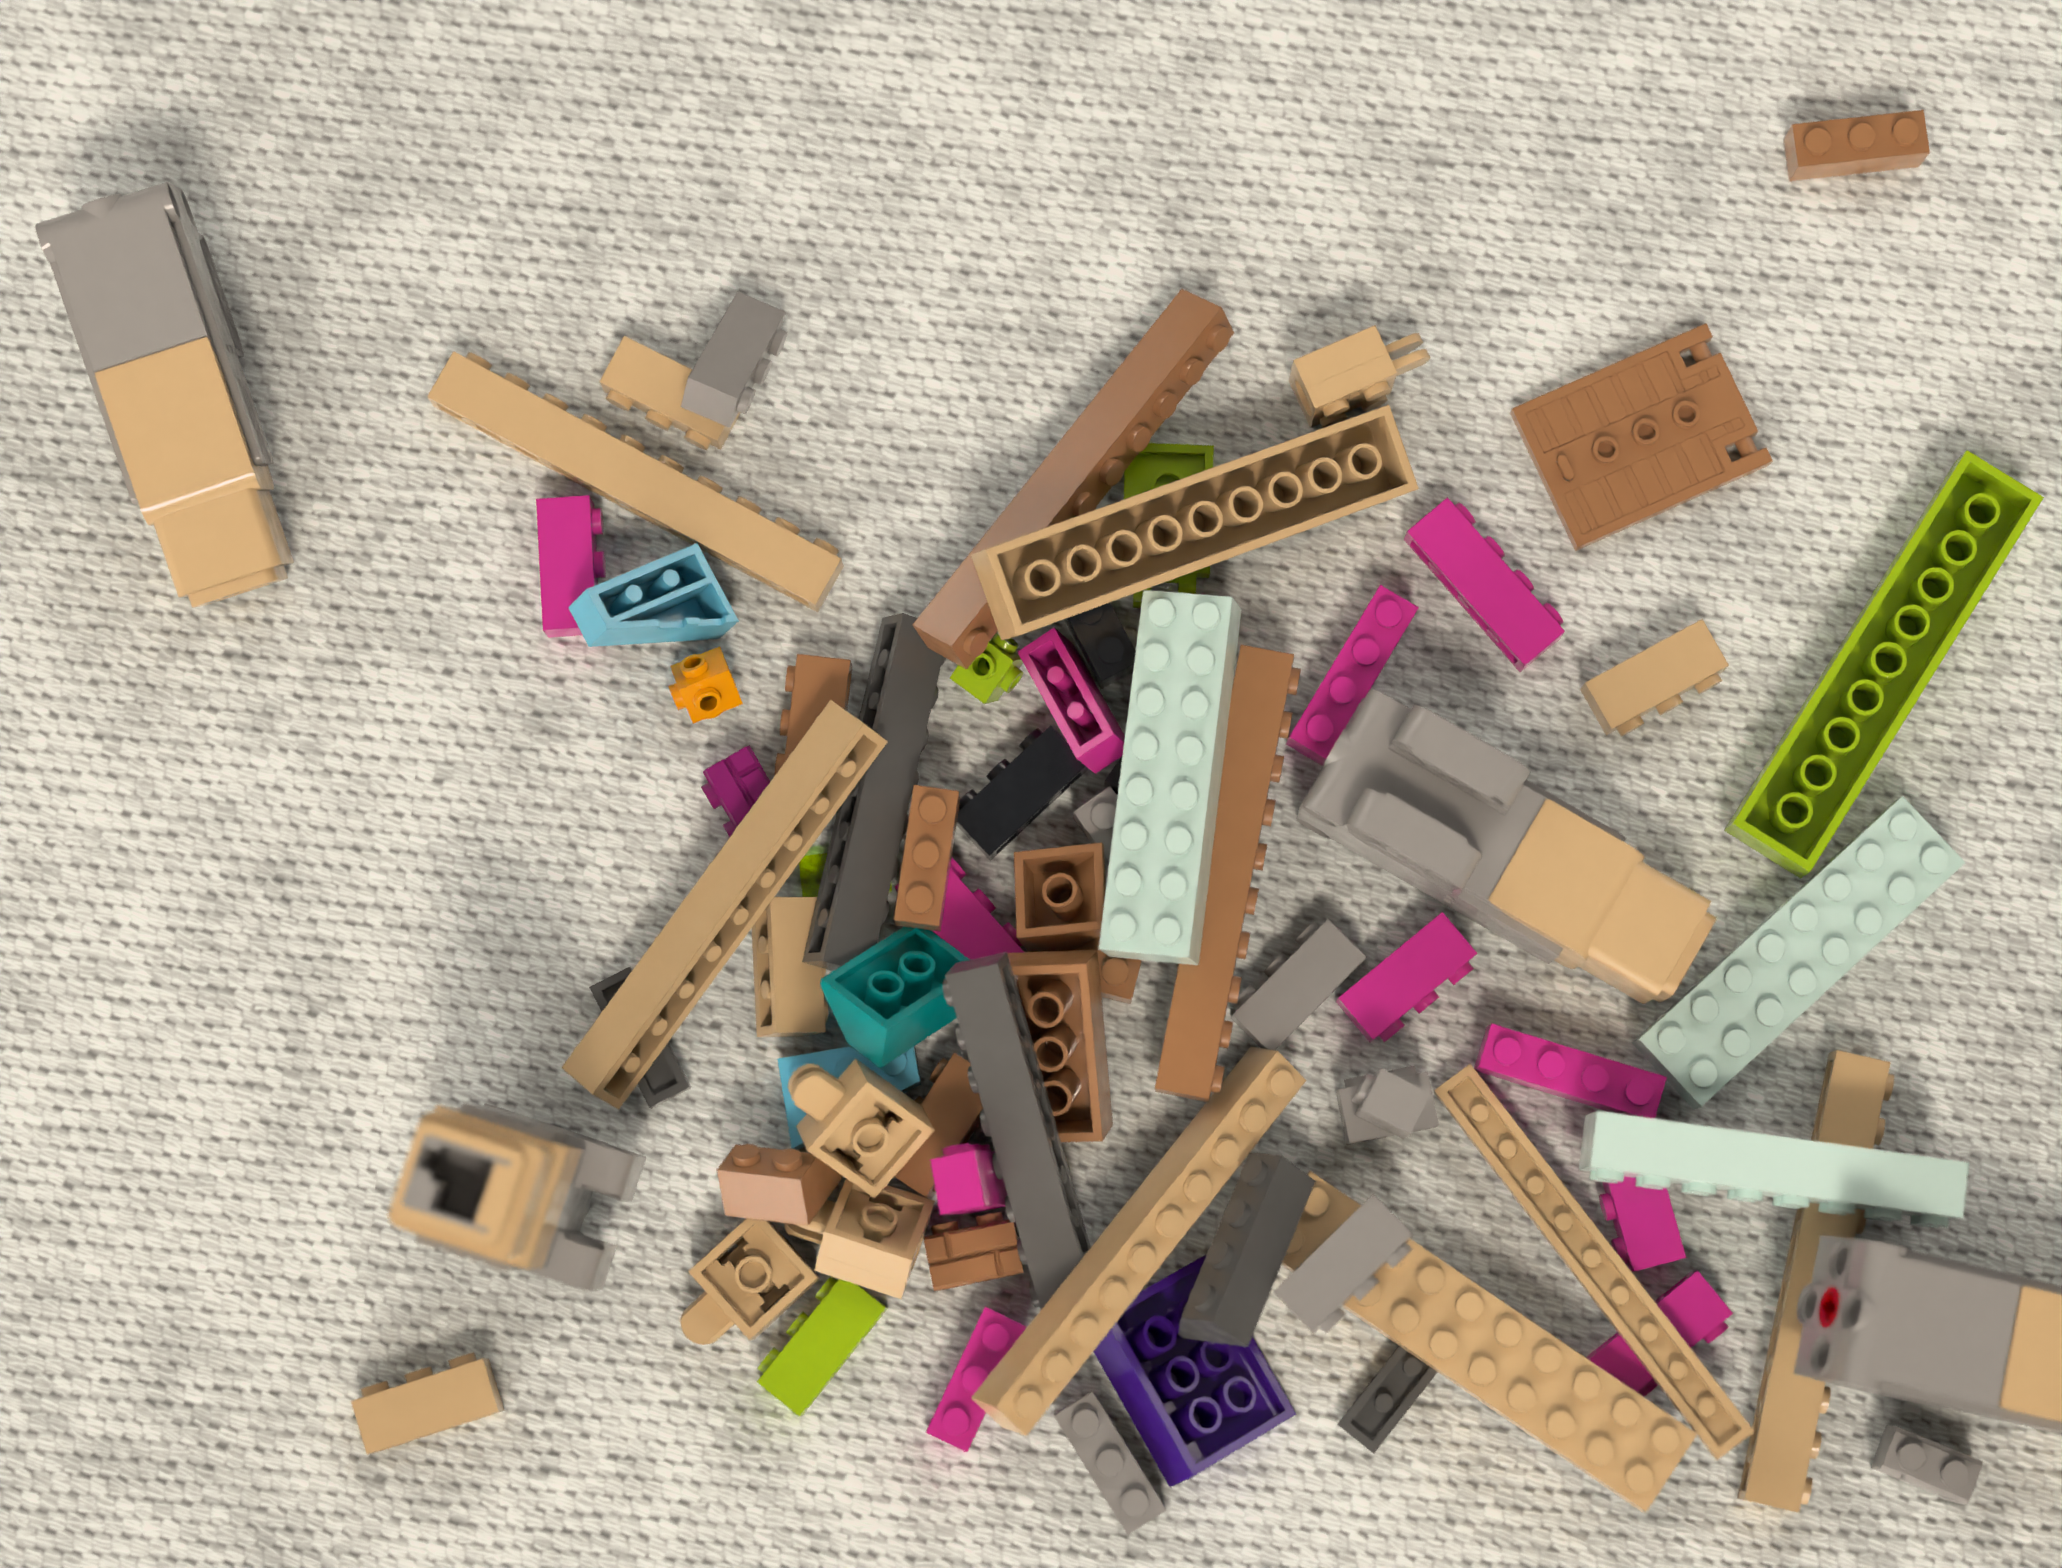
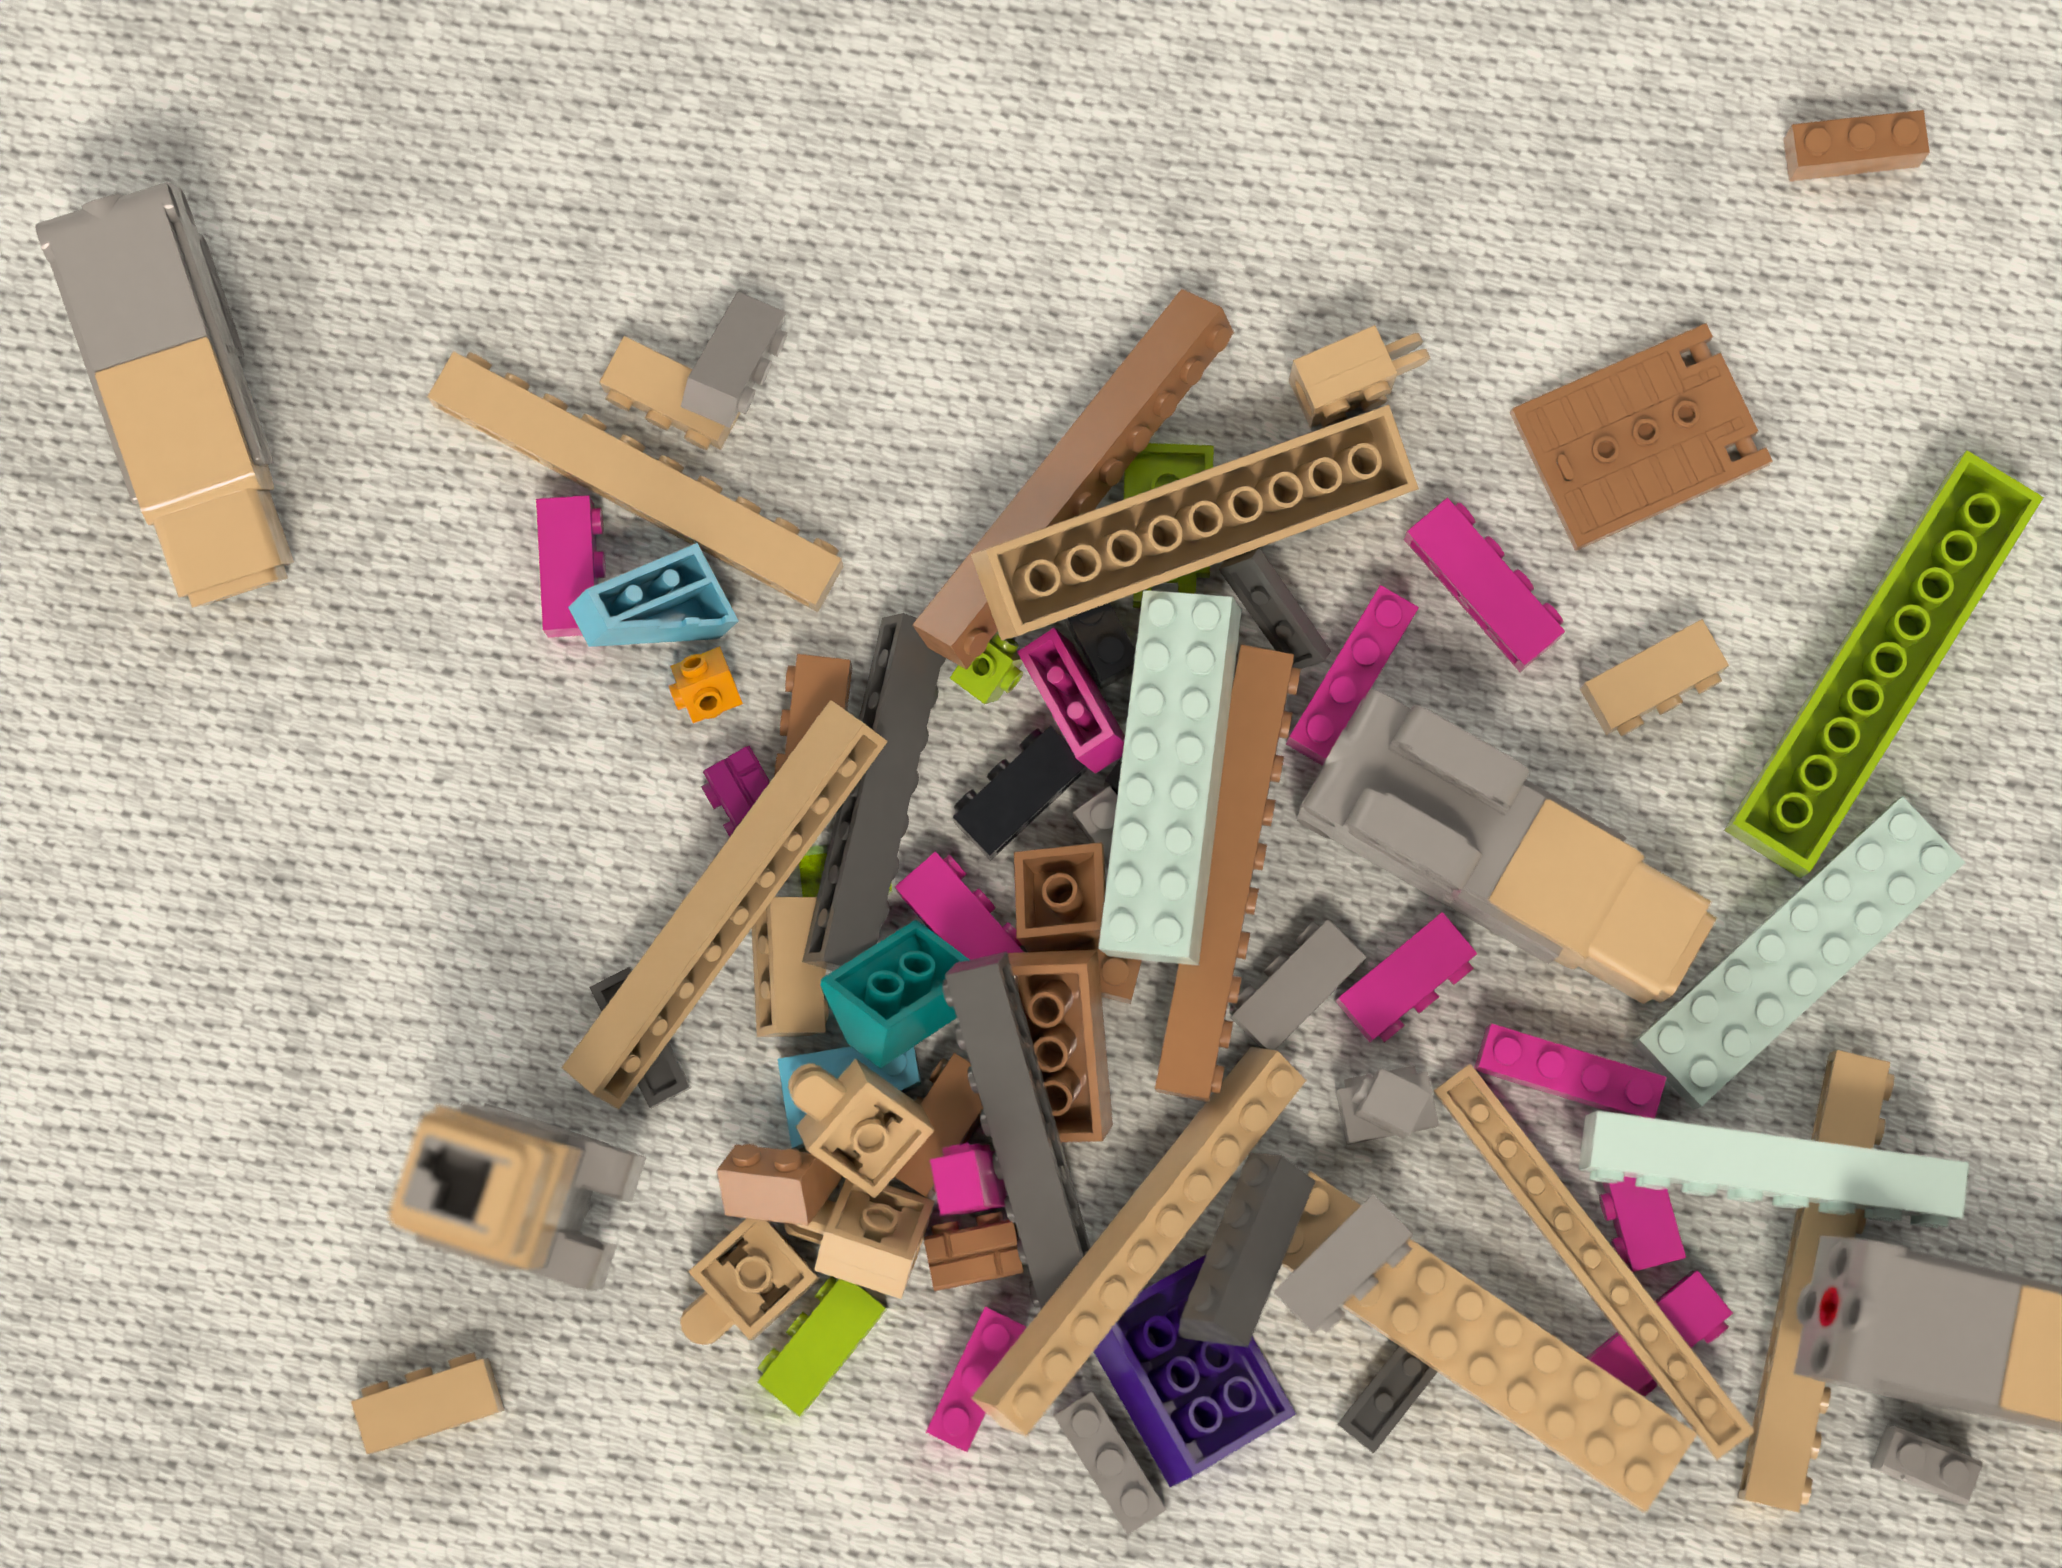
medium nougat brick [894,785,960,932] -> none
none -> dark grey plate [1218,548,1331,669]

